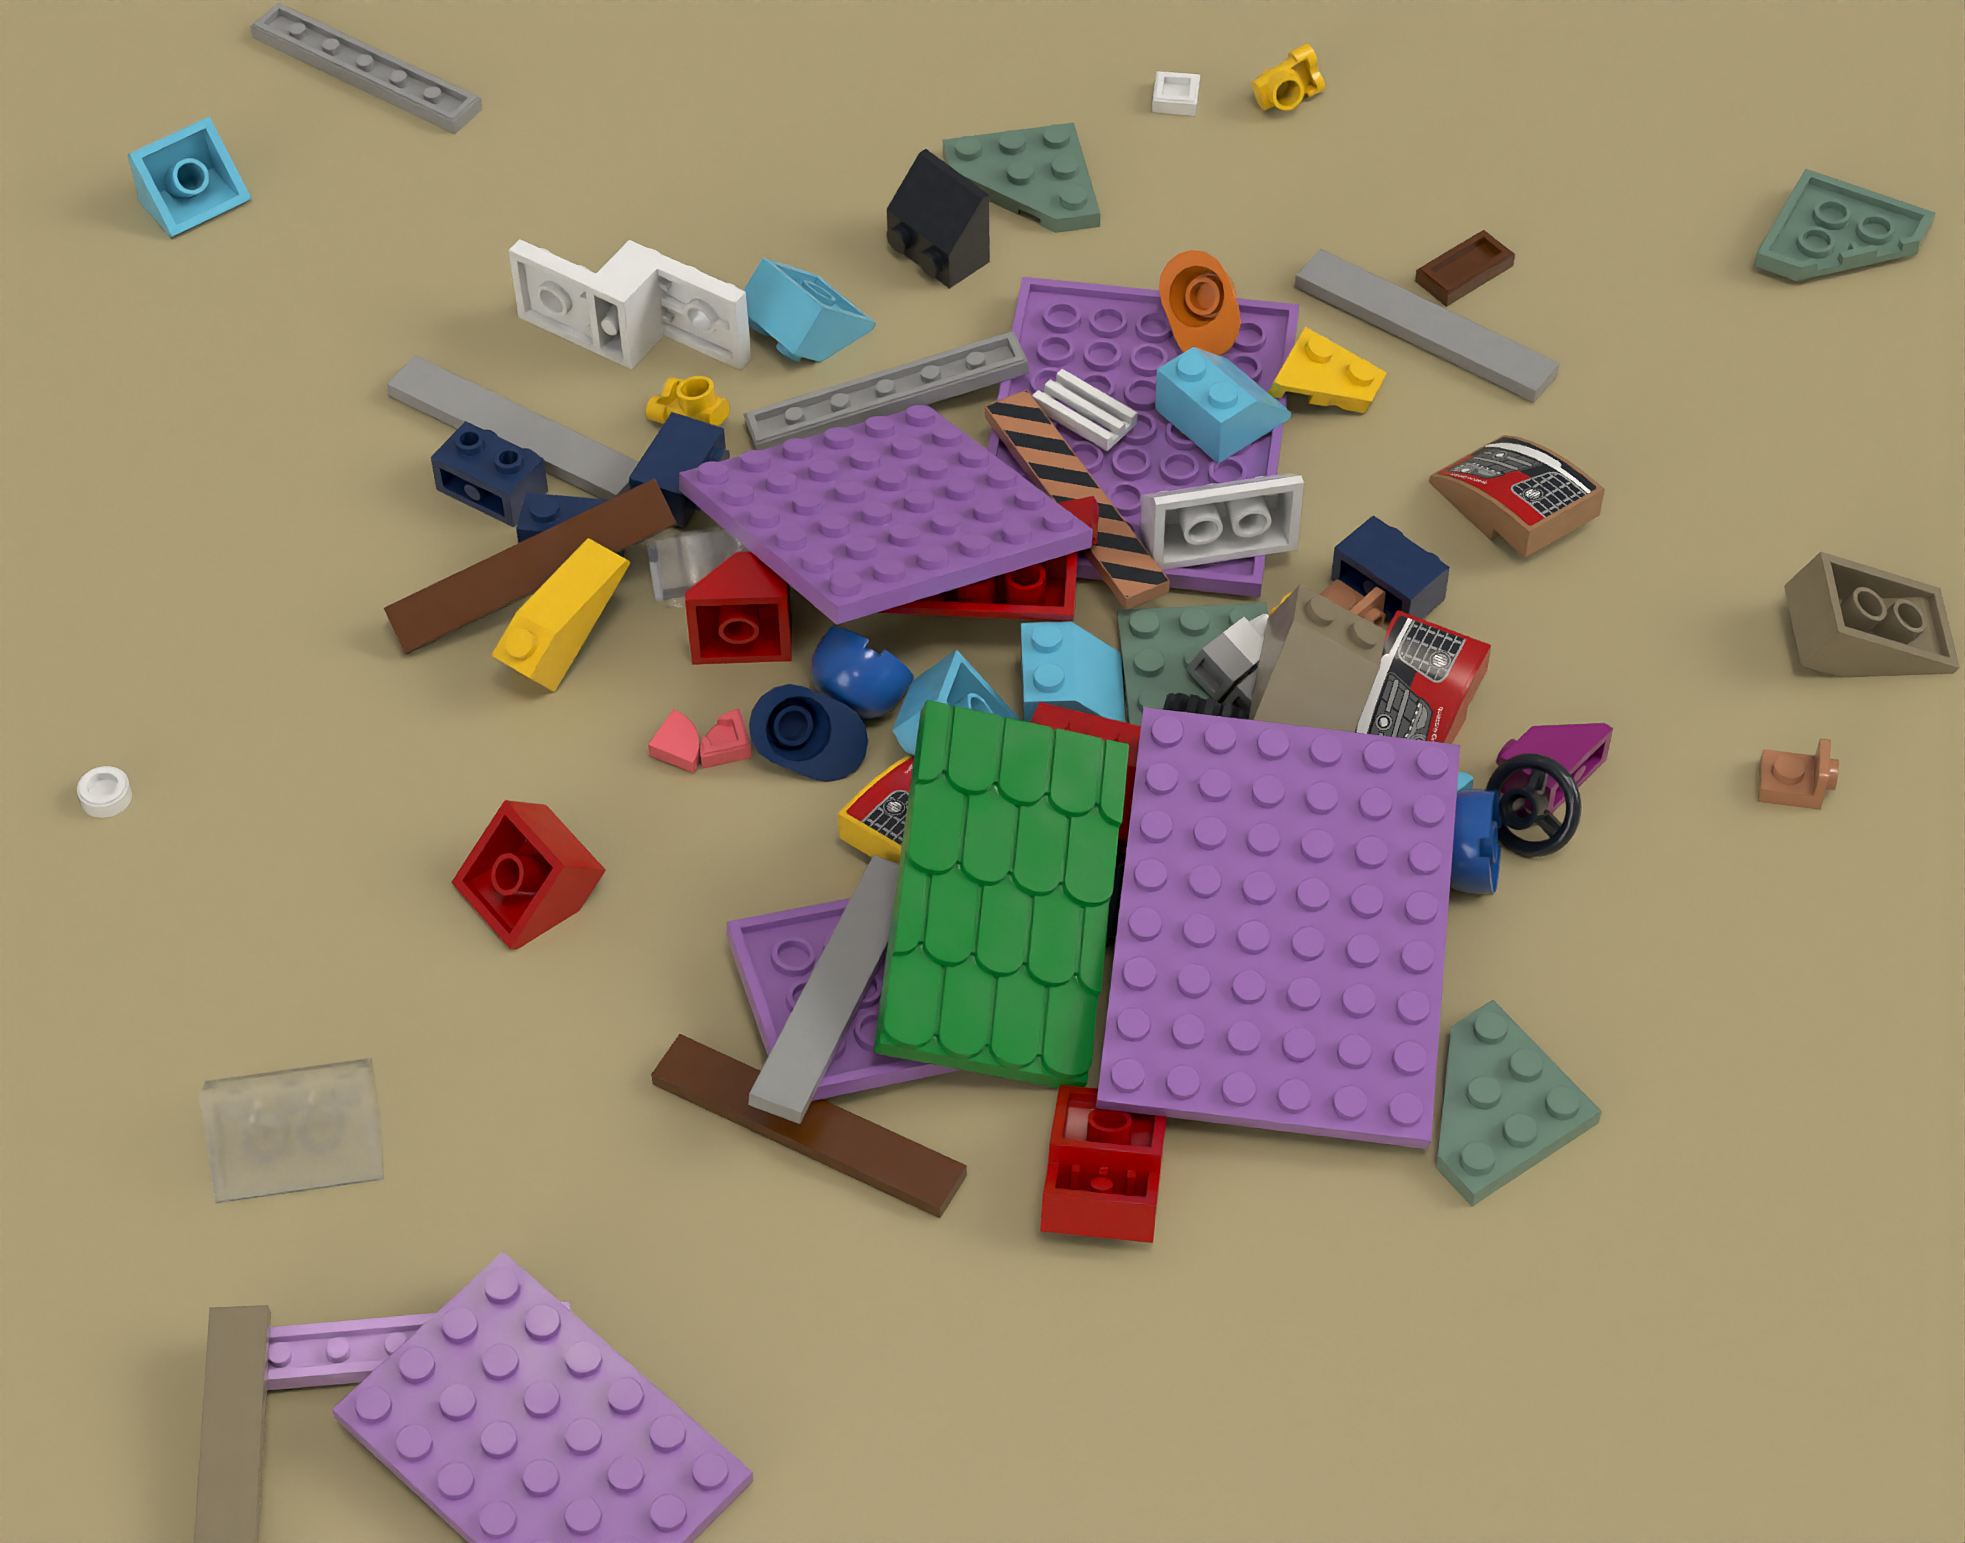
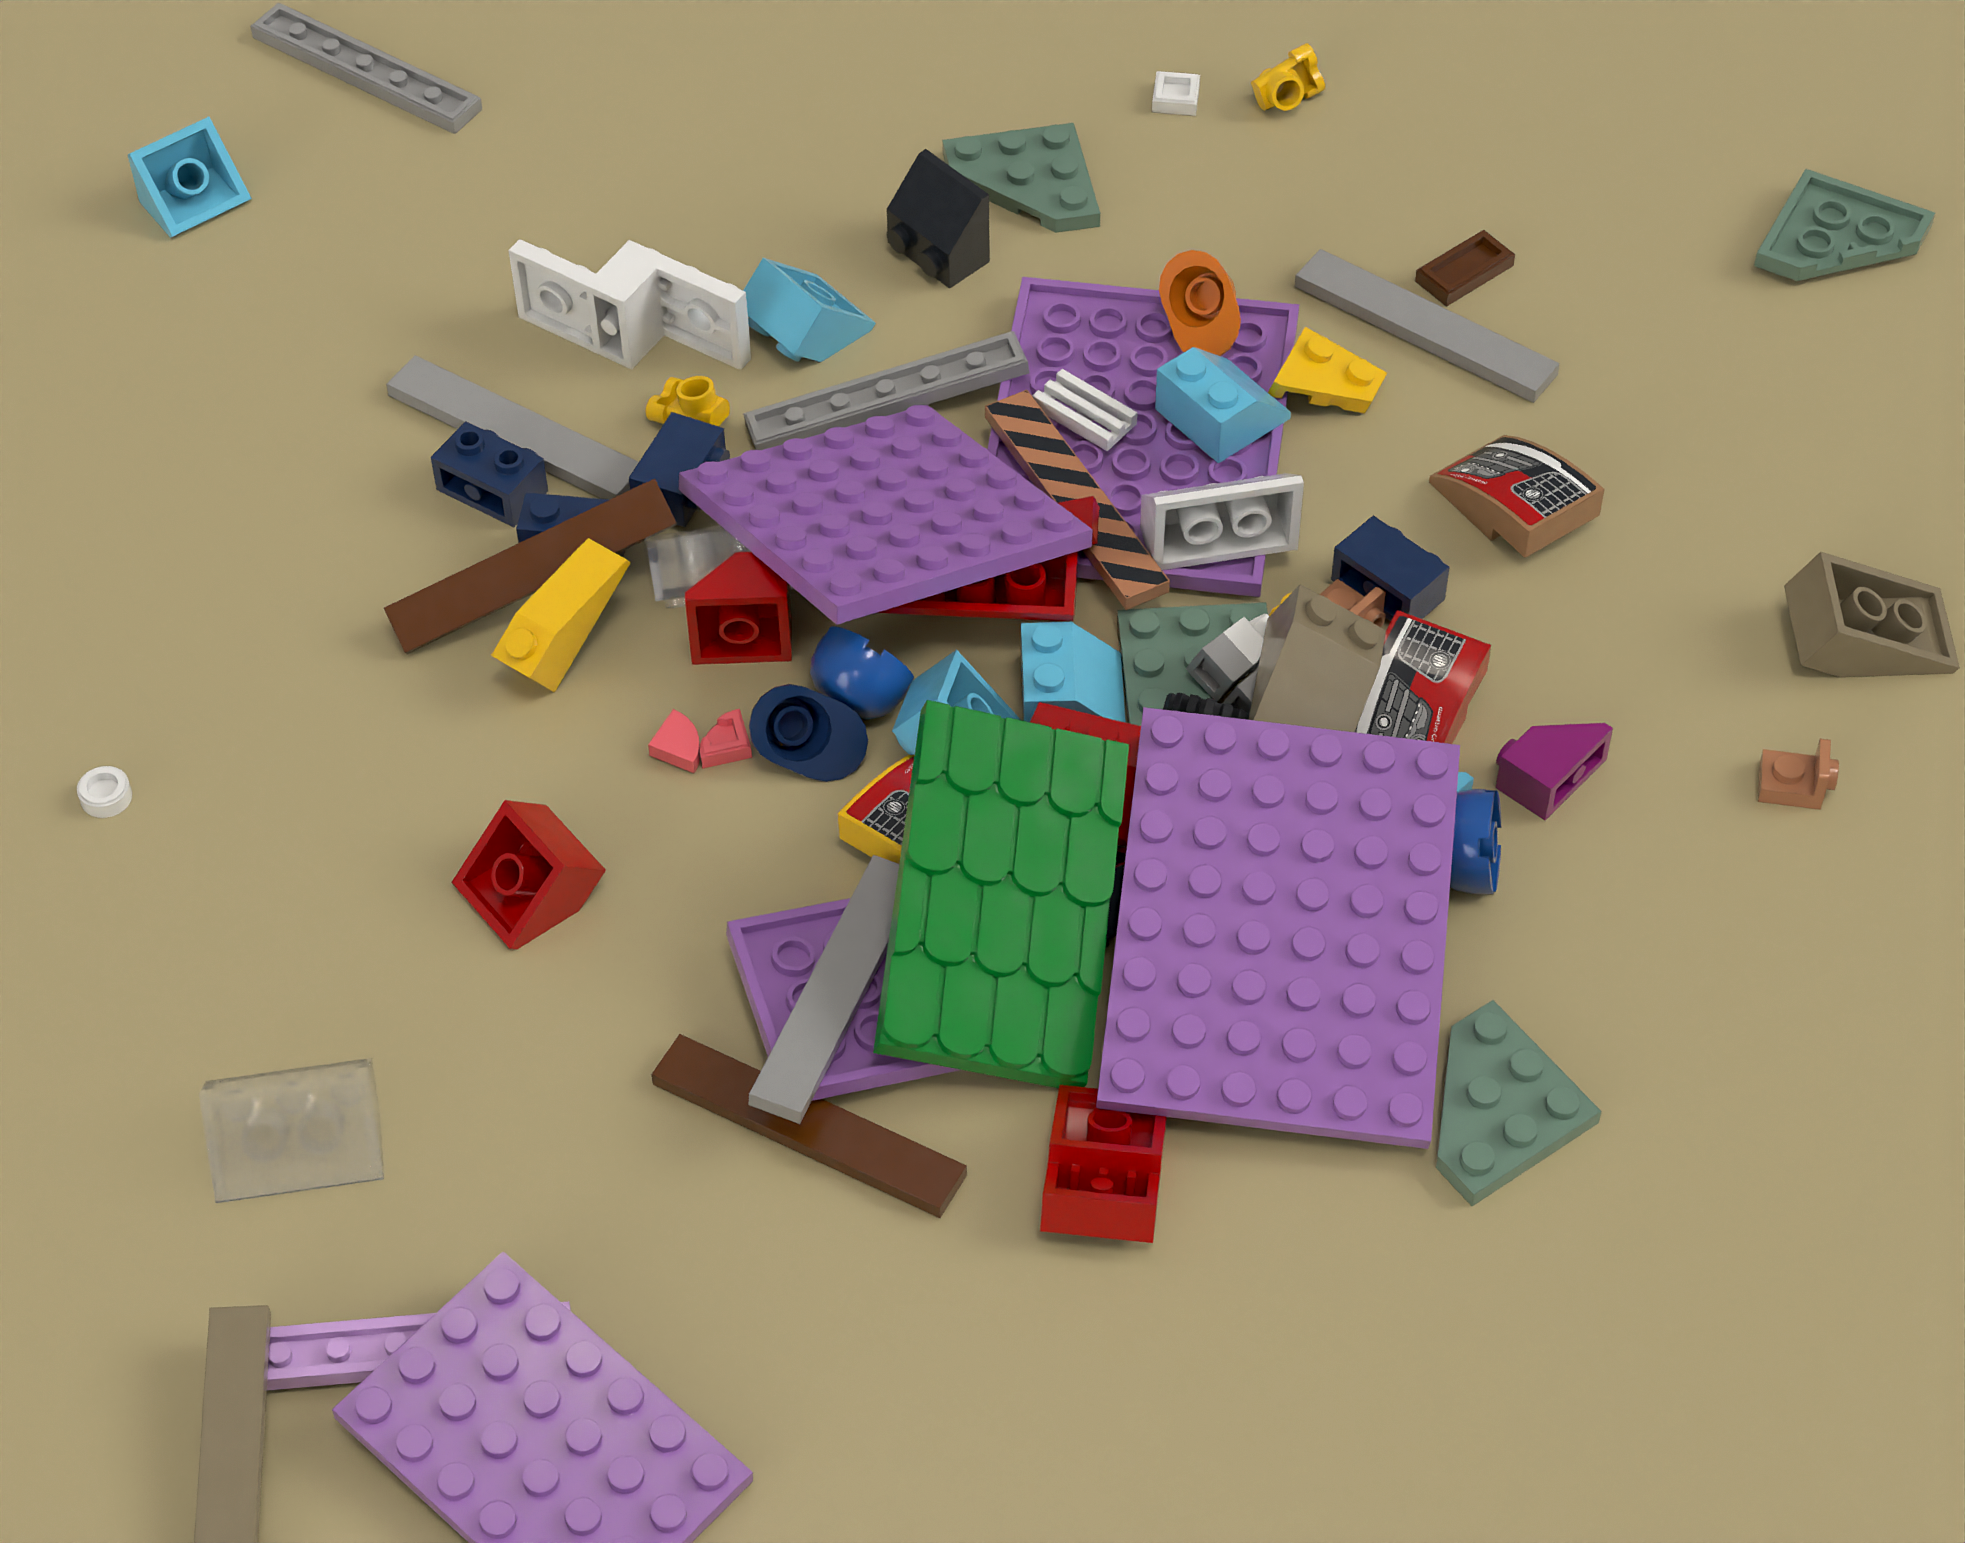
black piece [1486,753,1582,857] -> none

